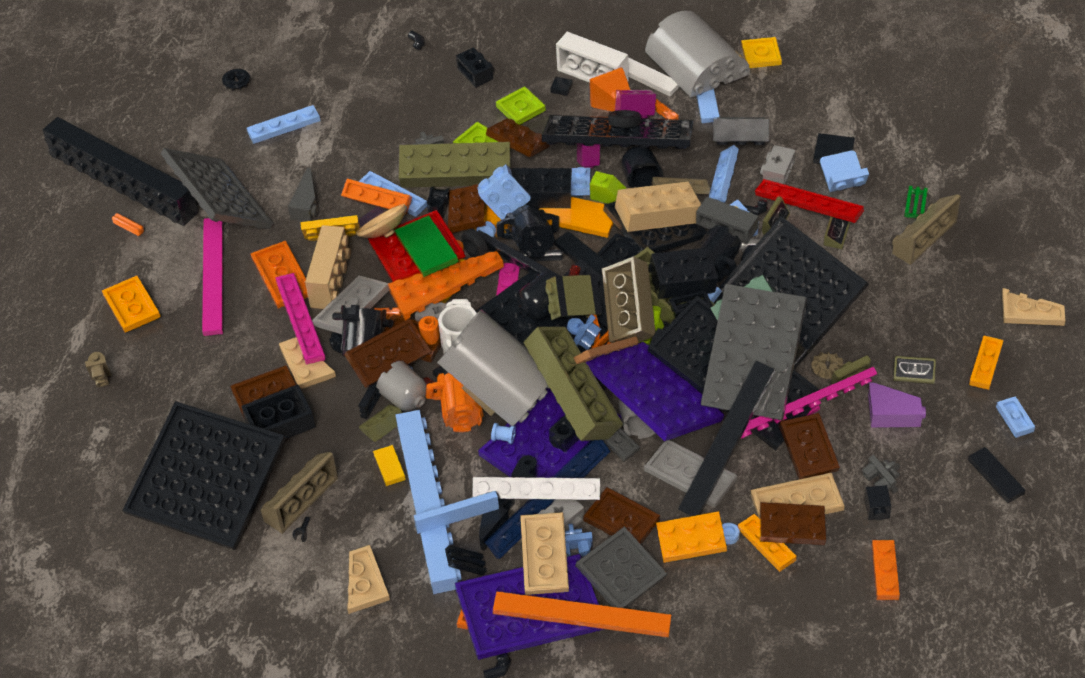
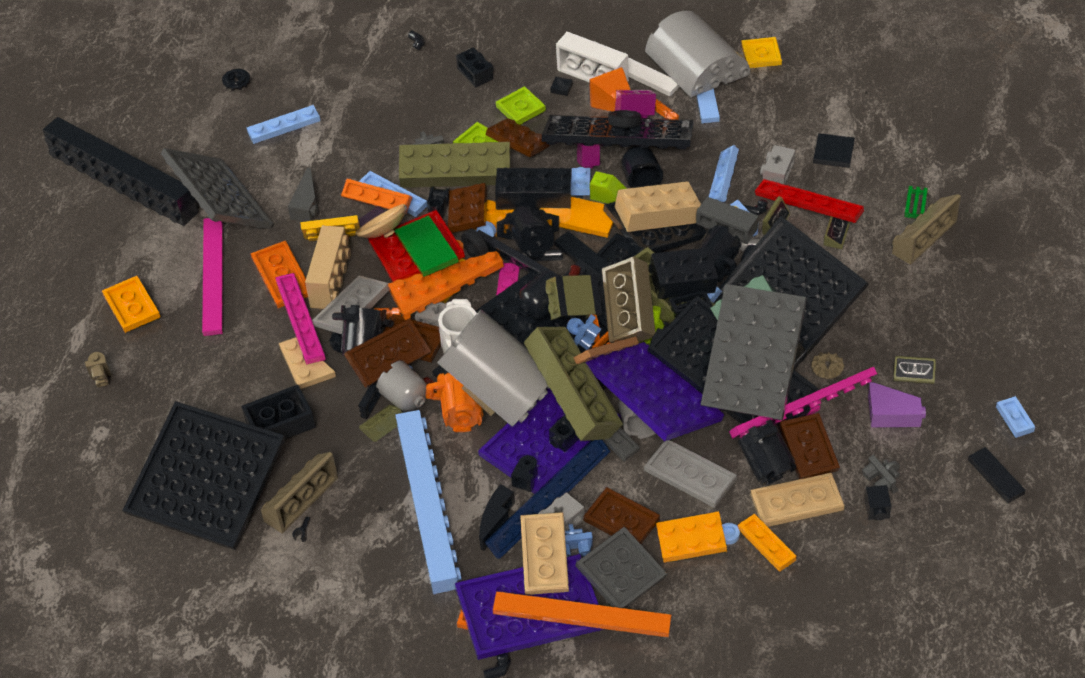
orange axle [112,213,144,236] -> none
reddish brown plate [230,365,296,418] -> none
tan wing [347,545,390,614] -> none
yellow tile [373,445,406,486] -> none
light blue tile [414,491,499,533] -> none
orange brick [419,316,440,345] -> none
black tile [445,545,487,576] -> none
plate [472,477,600,500] -> none
light blue bracket [477,164,531,220] -> none
light blue bush [491,423,516,444] -> none
dark tan tile [652,177,710,194] -> none
black tile [678,361,776,516] -> none
brick [713,117,769,145] -> none
reddish brown plate [760,502,826,545] -> none
light blue bracket [820,151,869,192] -> none
olive plate [831,355,871,385] -> none
orange plate [872,540,900,600] -> none
light orange plate [969,336,1003,390] -> none
tan wing [1002,288,1066,326] -> none
none -> black container [738,419,797,486]

